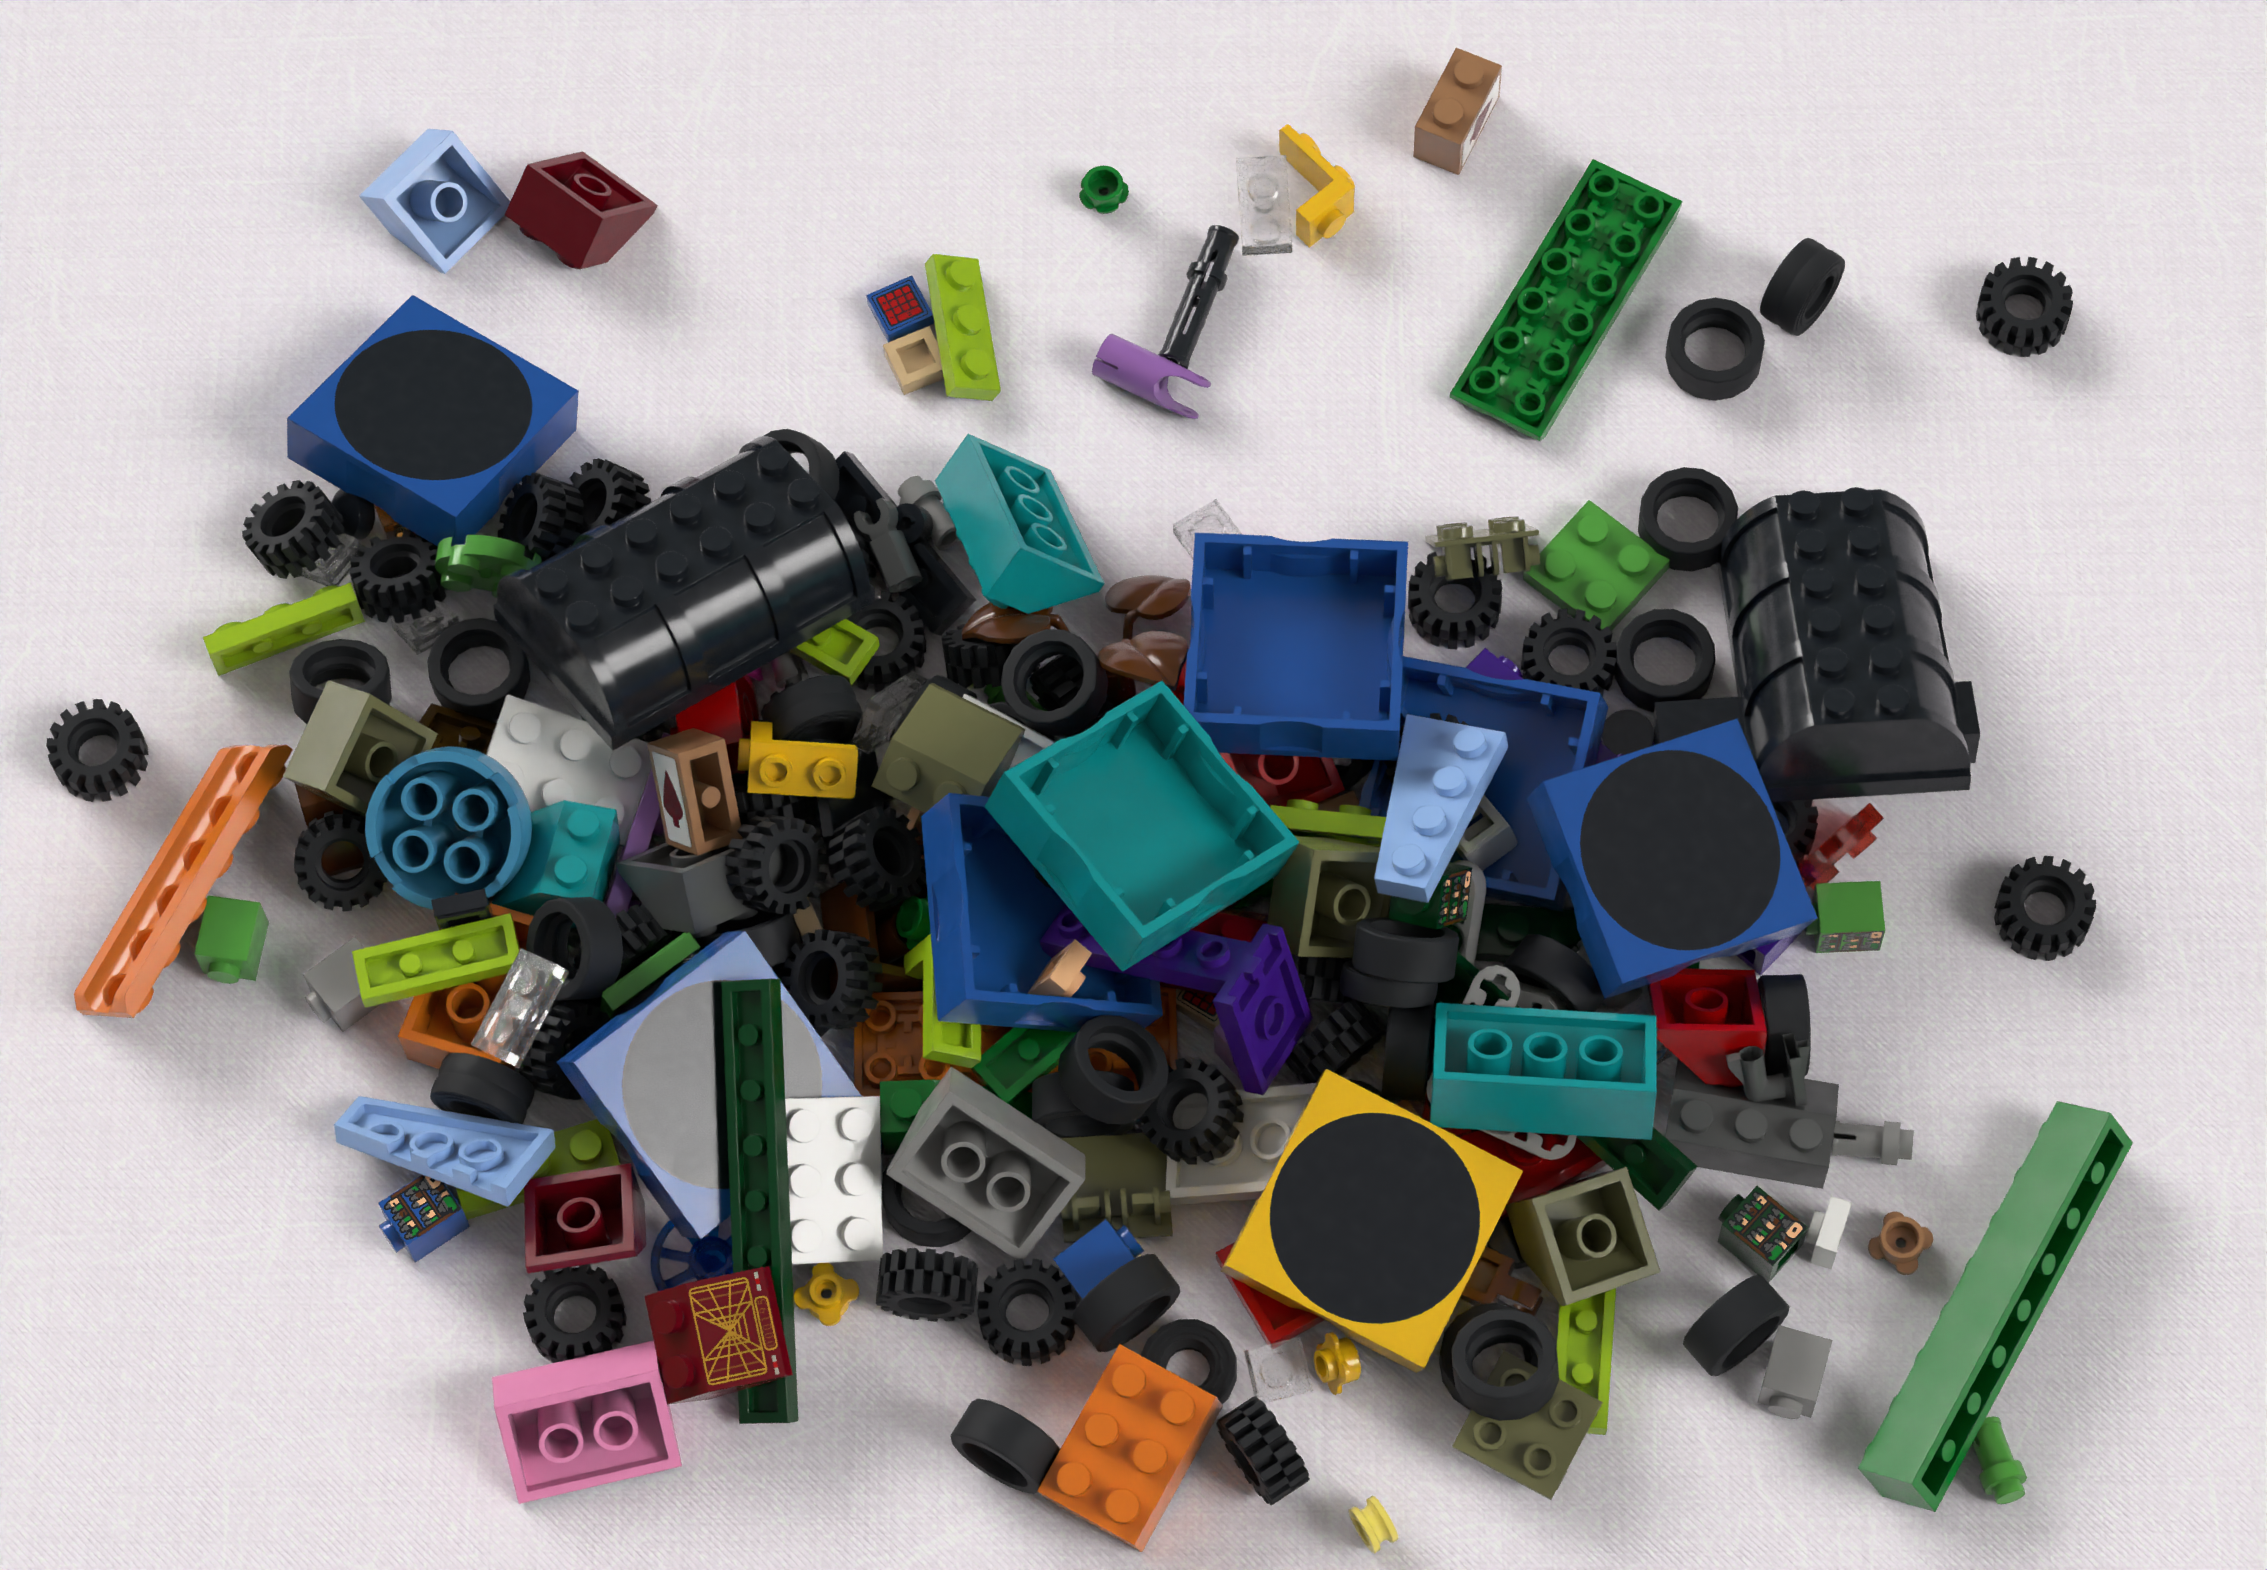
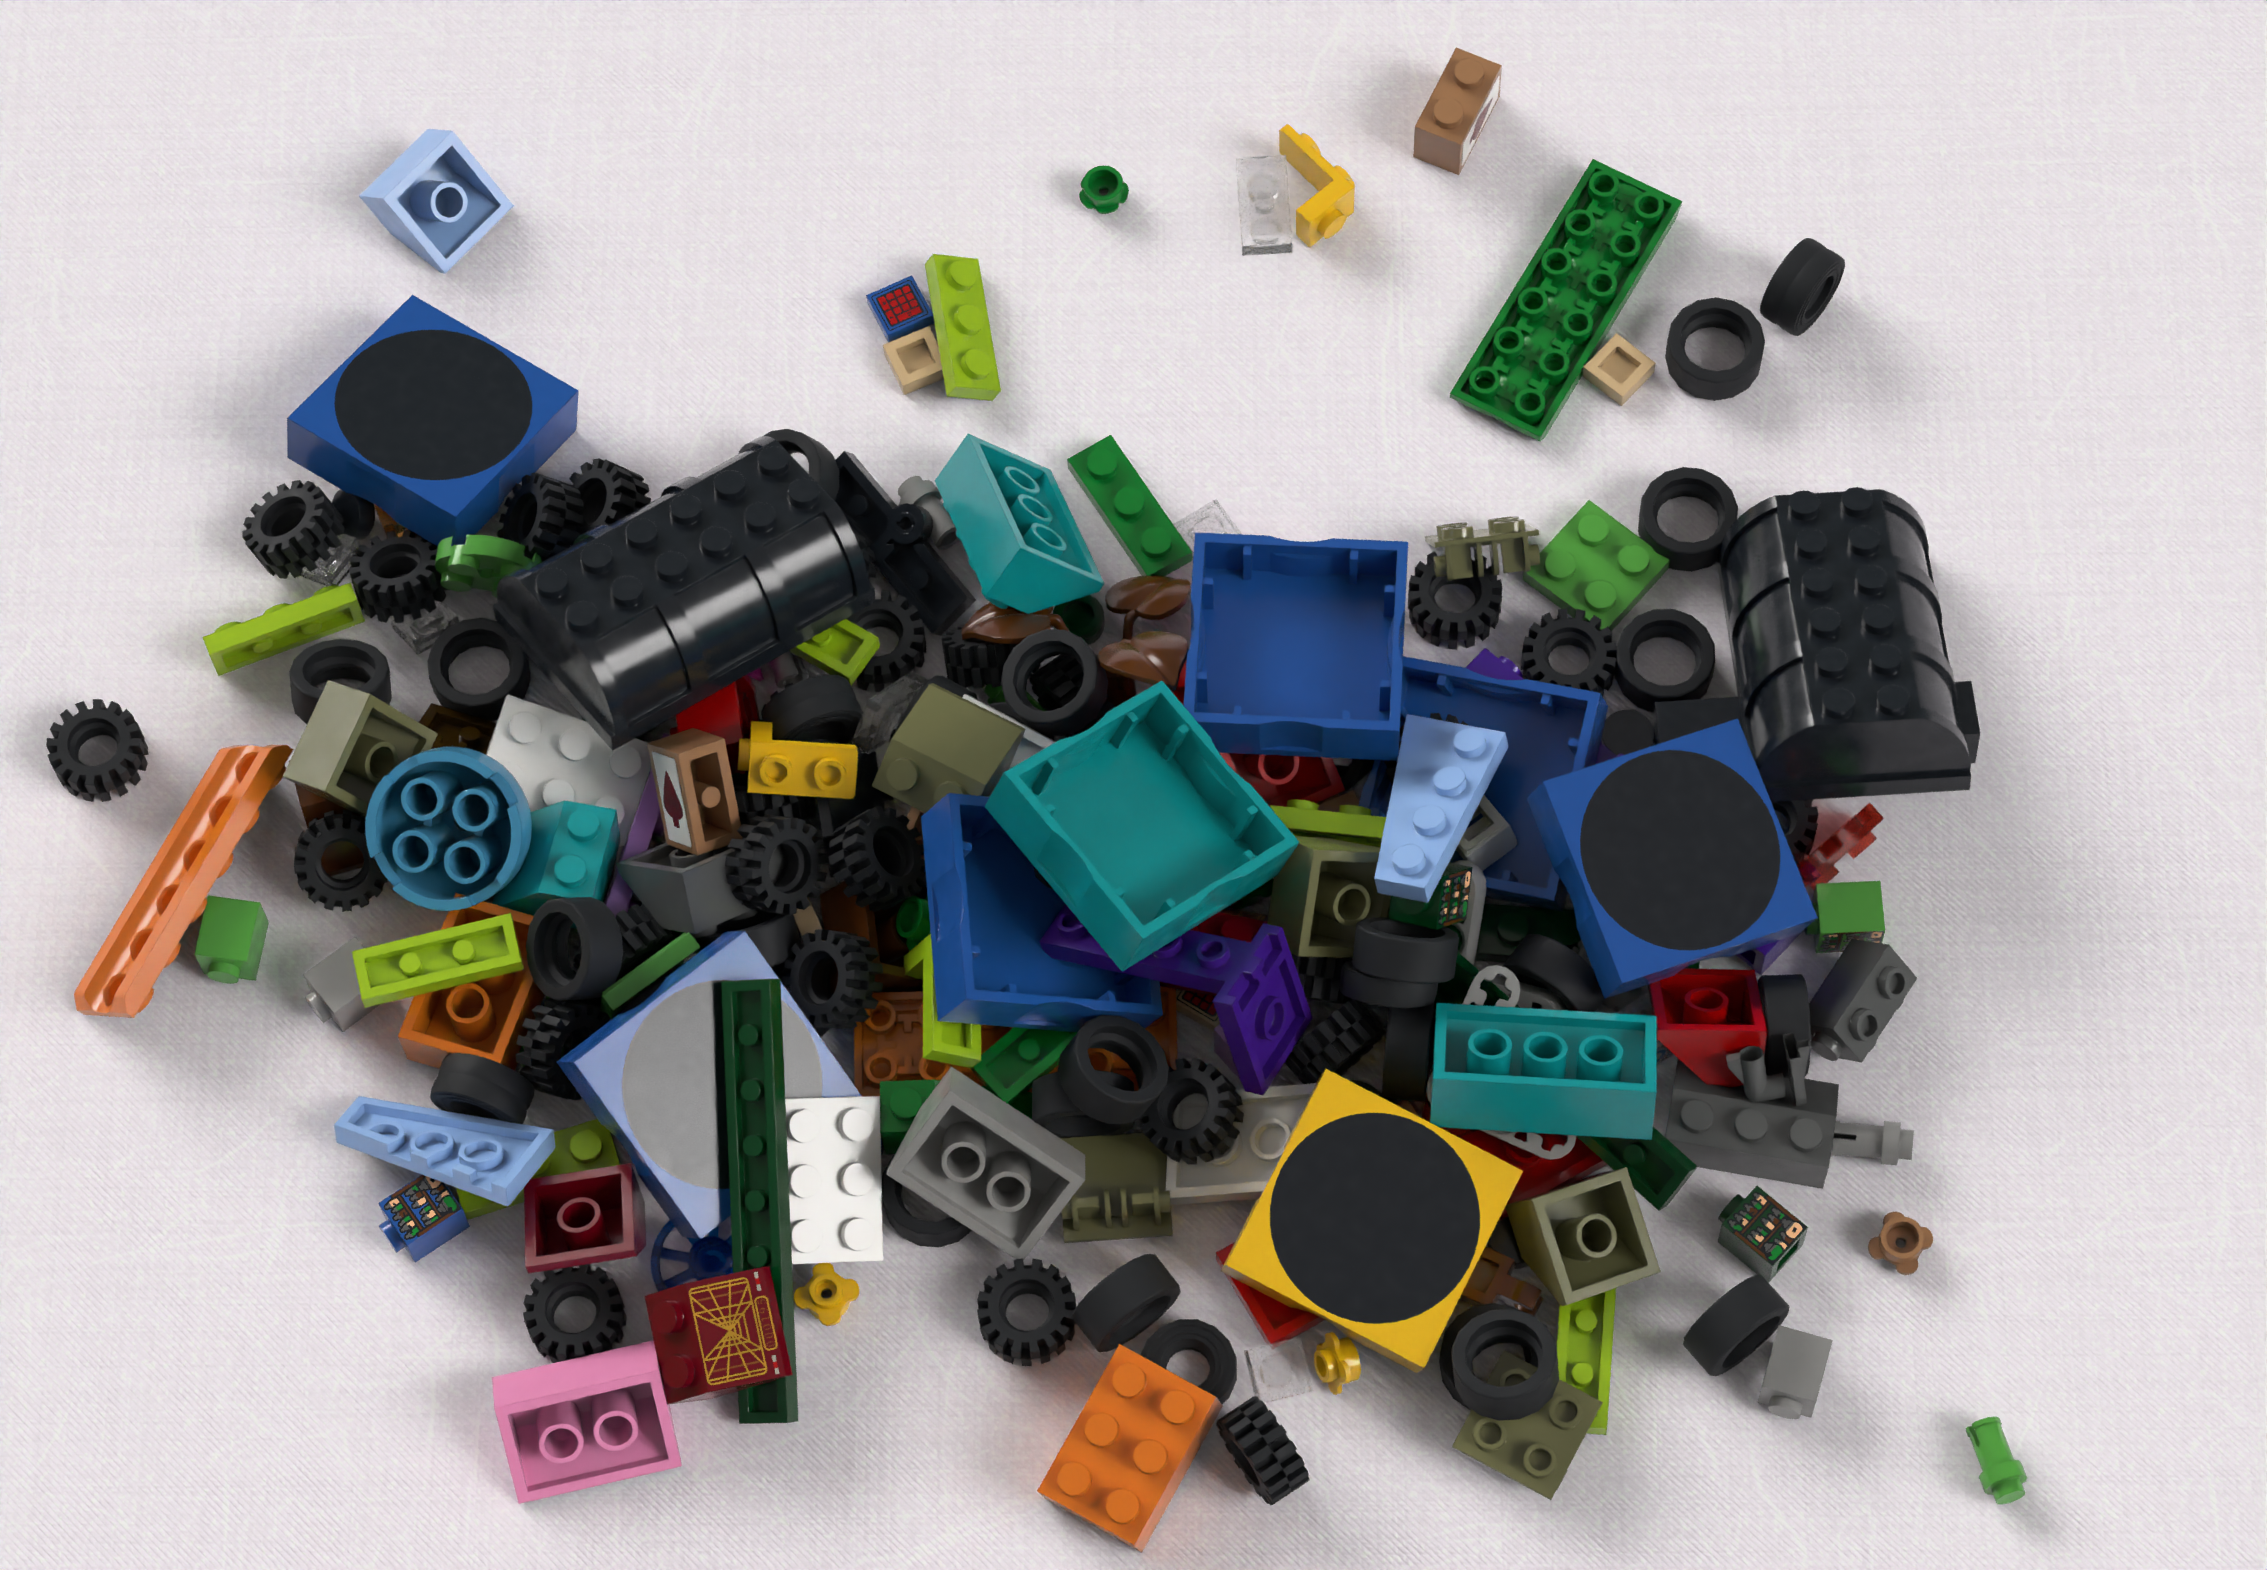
black tile [431,889,493,930] -> none
clear plate [471,948,569,1069] -> none
dark red slope [505,151,658,270] -> none
dark grey bar [854,498,923,593] -> none
black tyre [876,1248,978,1322] -> none
black tyre [950,1399,1060,1494] -> none
light nougat plate [1027,939,1092,997] -> none
blue brick [1053,1219,1144,1299] -> none
medium lavender piece [1092,334,1211,419] -> none
black pin [1158,225,1239,369] -> none
light yellow bush [1348,1496,1398,1554] -> none
white plate [1805,1196,1852,1270] -> none
green brick [1858,1101,2133,1512] -> none
black tyre [1976,257,2073,357] -> none
black tyre [1994,856,2096,961] -> none
none -> dark green tile [1053,595,1105,645]
none -> green plate [1067,435,1192,576]
none -> tan tile [1583,333,1656,406]
none -> dark grey brick [1809,939,1917,1062]

